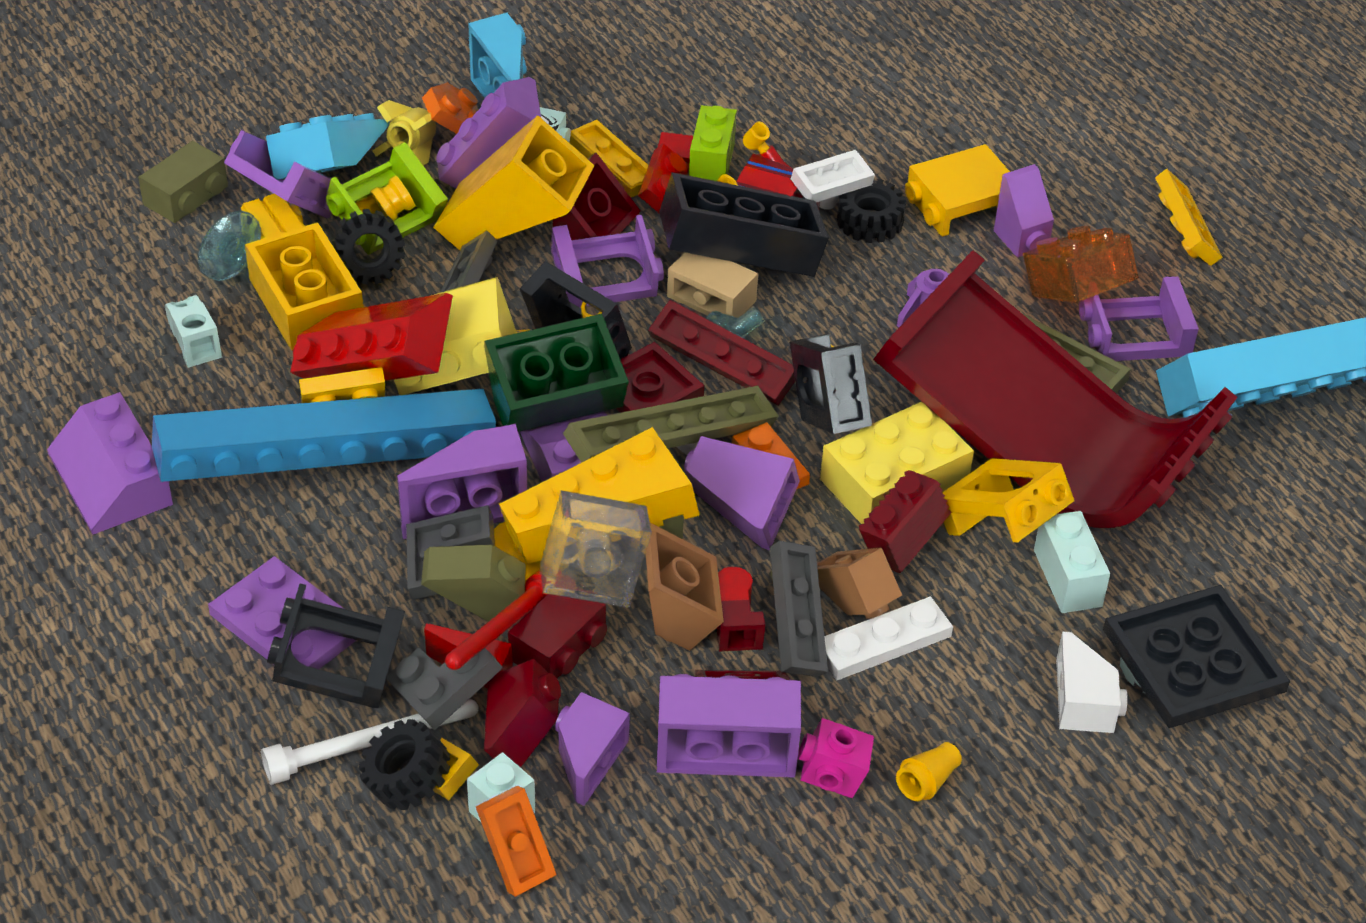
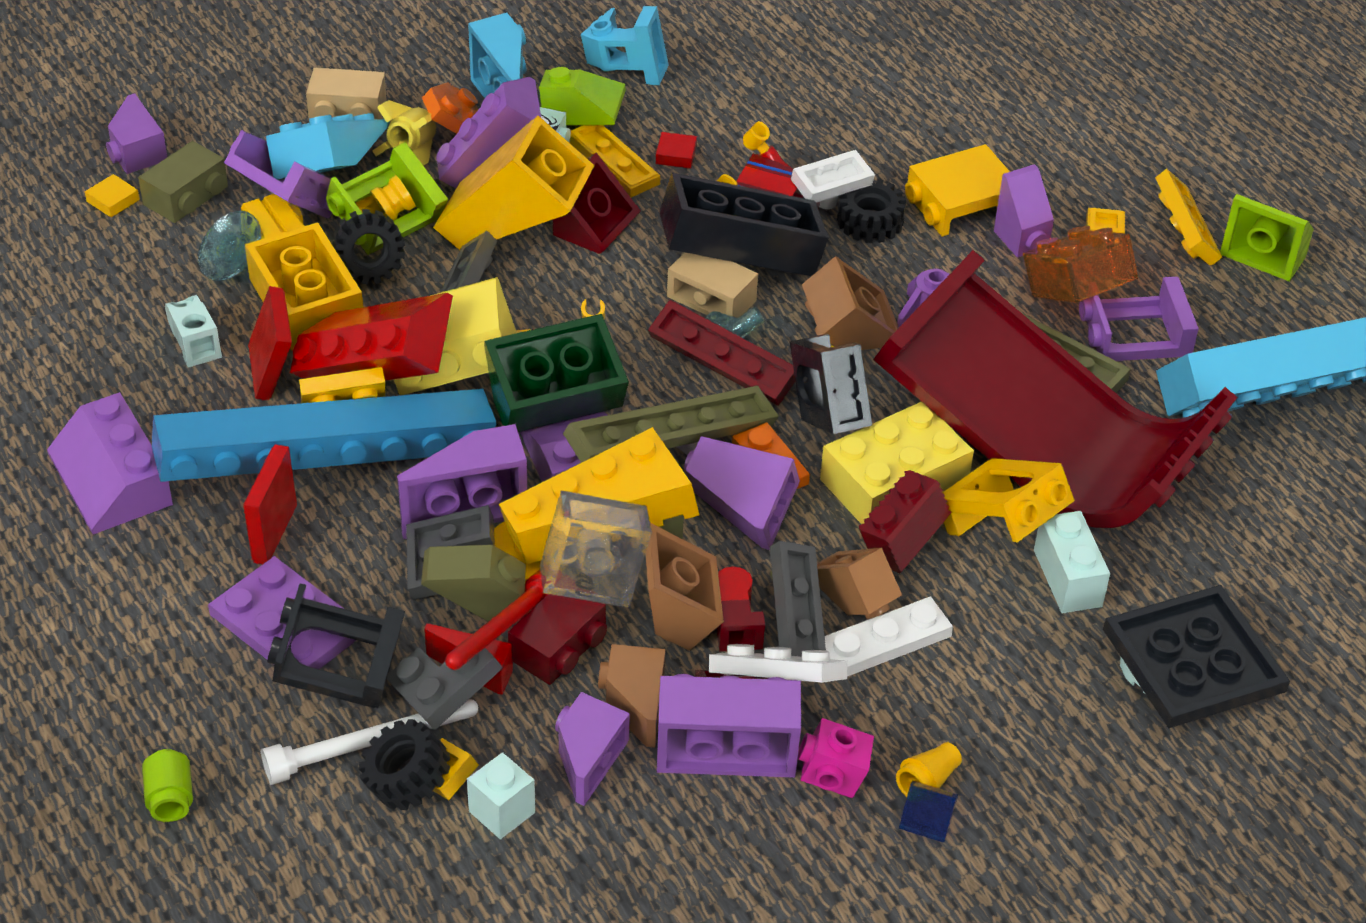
orange plate [476,786,557,897] -> none
dark red slope [484,659,561,768] -> none
black panel [520,261,632,359] -> none
medium lavender panel [551,215,664,307] -> none
dark red plate [616,341,705,413] -> none
red plate [638,143,689,214] -> none
lime brick [689,105,737,181] -> none
white slope [1056,632,1127,733] -> none
none -> yellow tile [85,174,140,217]
none -> medium lavender slope [106,93,167,174]
none -> lime brick [142,749,193,822]
none -> red tile [243,444,297,565]
none -> red tile [248,286,292,400]
none -> tan brick [306,68,387,119]
none -> lime slope [539,67,626,125]
none -> medium azure tile [581,6,669,85]
none -> medium nougat slope [598,644,666,748]
none -> white plate [709,644,847,683]
none -> medium nougat slope [802,256,899,350]
none -> clear blue tile [899,781,958,843]
none -> yellow tile [1086,208,1125,244]
none -> lime slope [1220,194,1314,282]

